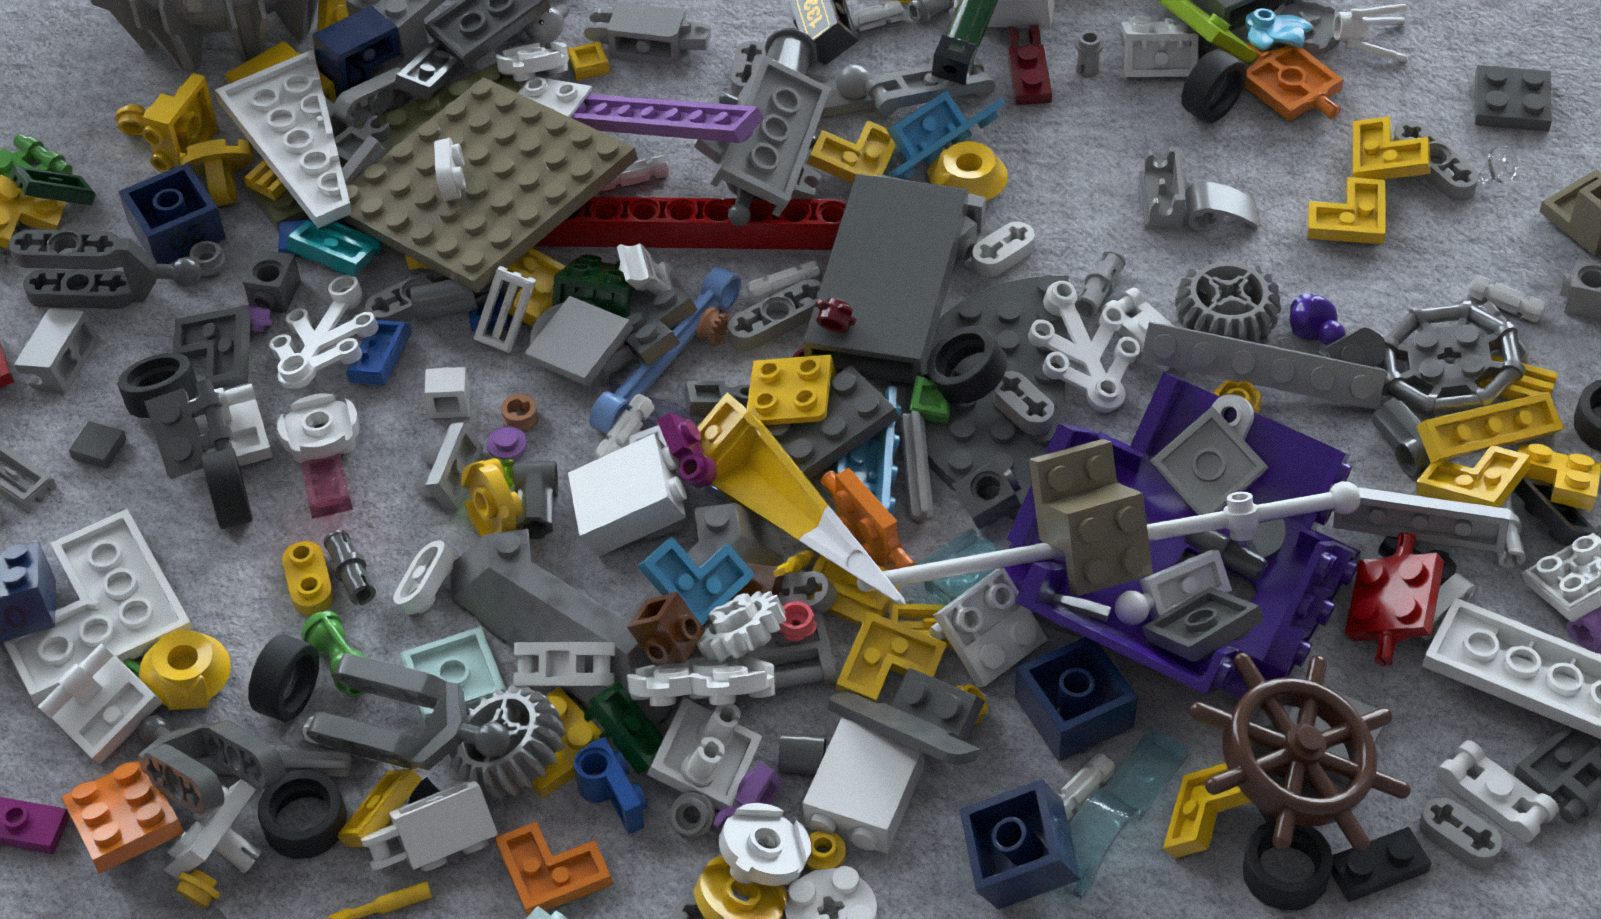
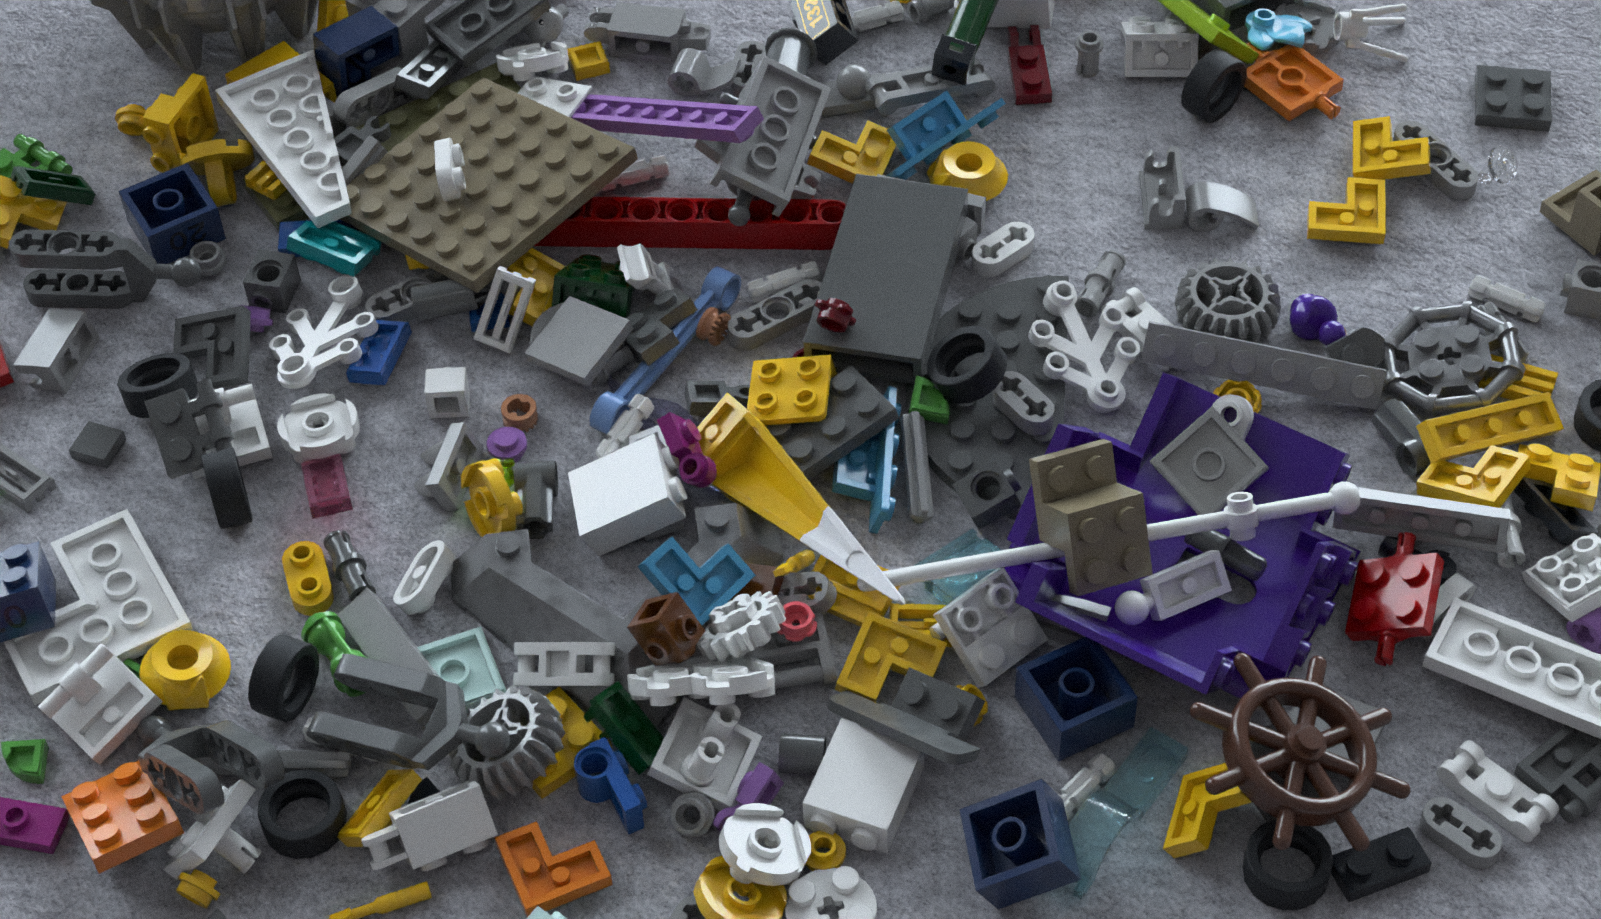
orange plate [821,468,917,570] -> none
dark grey plate [1142,587,1264,662] -> none
dark grey tile [1245,518,1286,564] -> none
none -> bright green tile [1,739,49,784]
none -> light grey tile [338,587,440,727]
none -> light grey panel [668,48,741,96]

